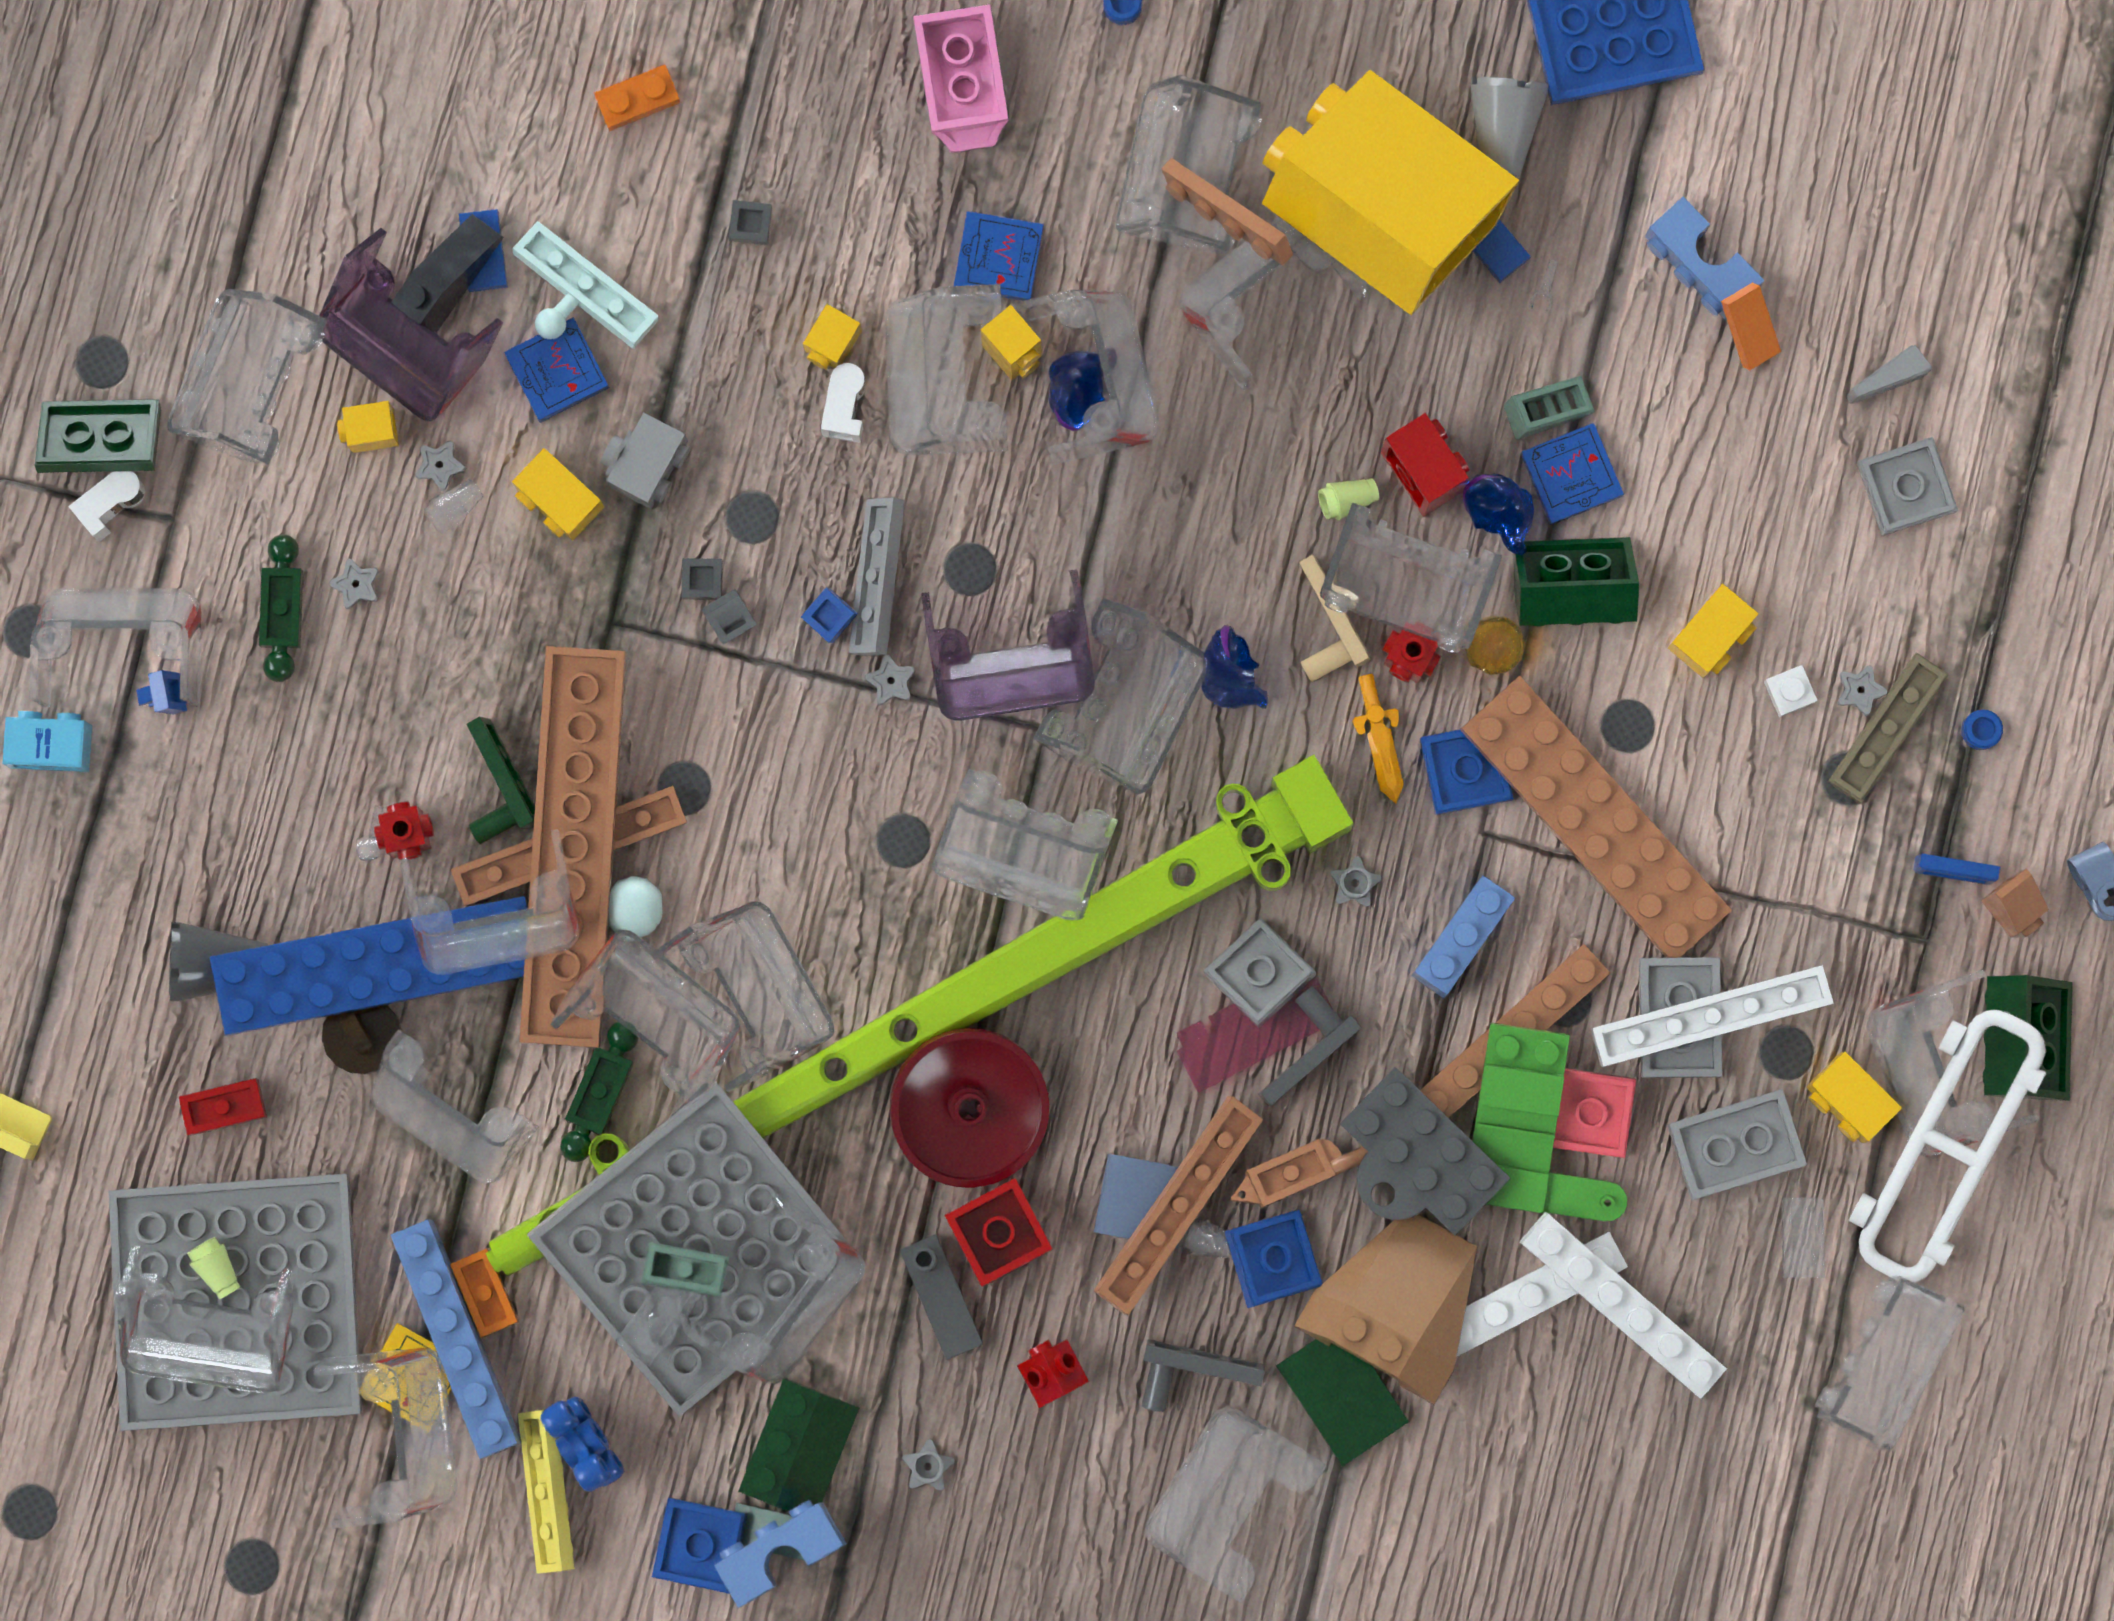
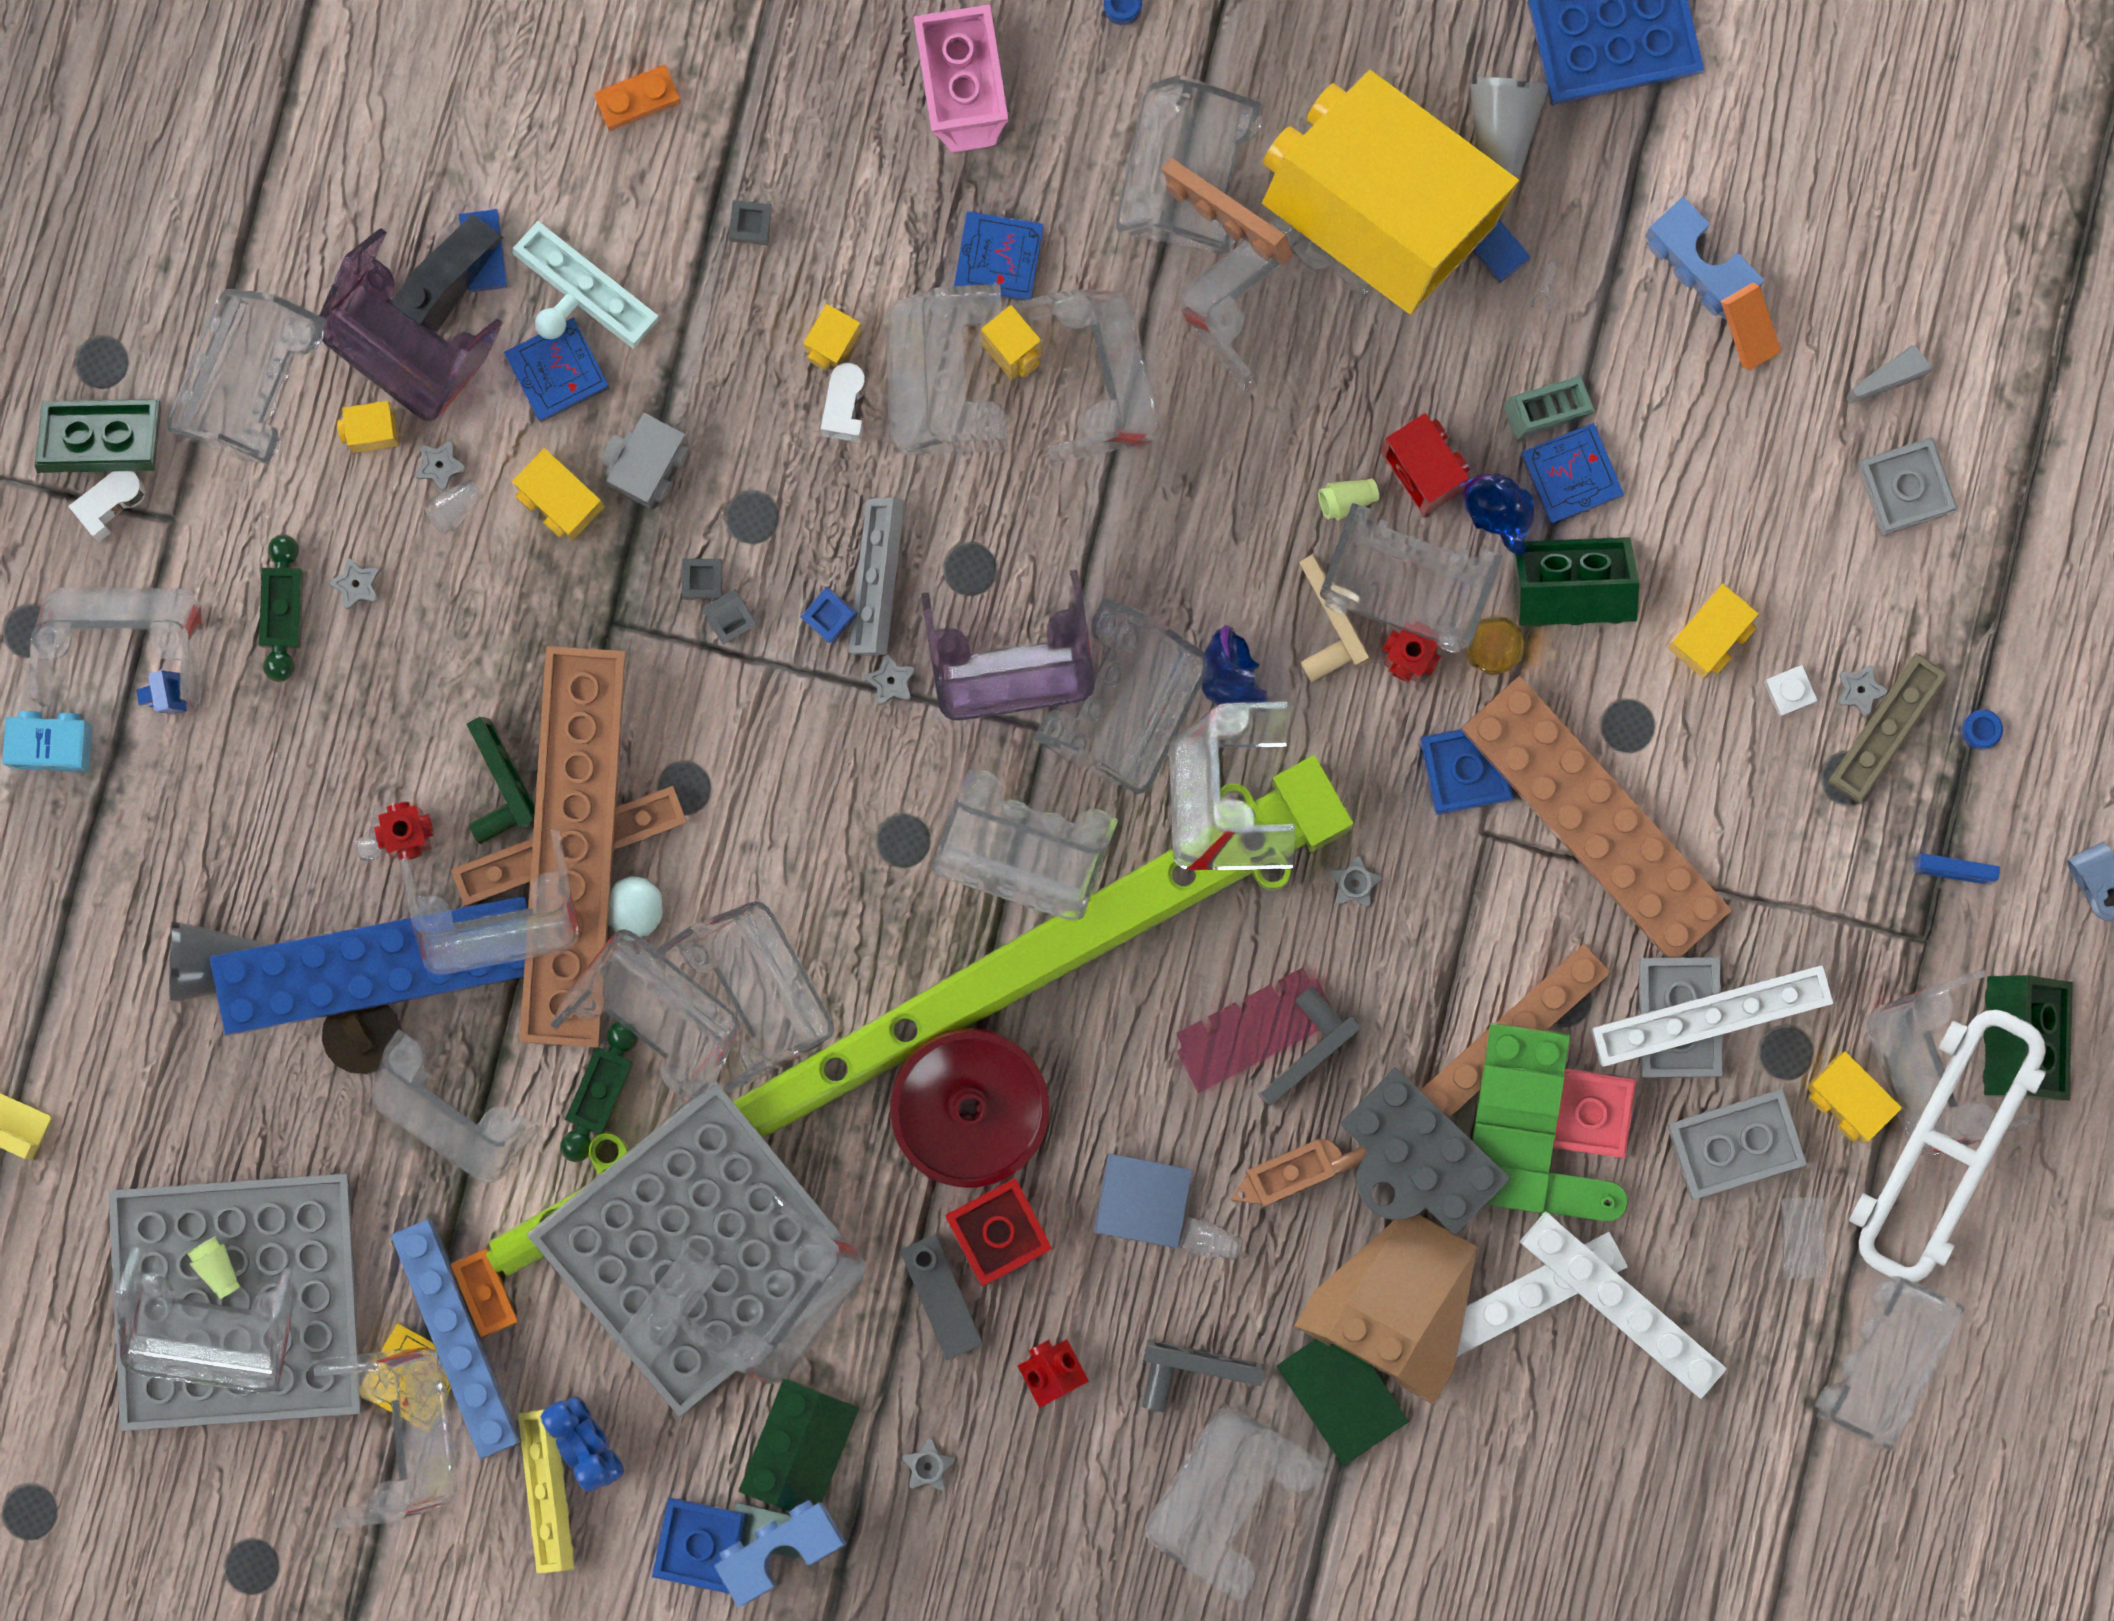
red plate [179,1078,267,1136] -> none
sand green slope [641,1242,729,1297] -> none
clear blue hair [1048,348,1115,431] -> none
nougat plate [1093,1096,1263,1315] -> none
light grey tile [1204,918,1316,1028] -> none
blue tile [1224,1209,1323,1308] -> none
light orange sword [1352,674,1404,804] -> none
medium blue arch [1411,875,1515,999] -> none
nougat slope [1981,868,2049,937] -> none
none -> clear windscreen [1169,702,1295,870]

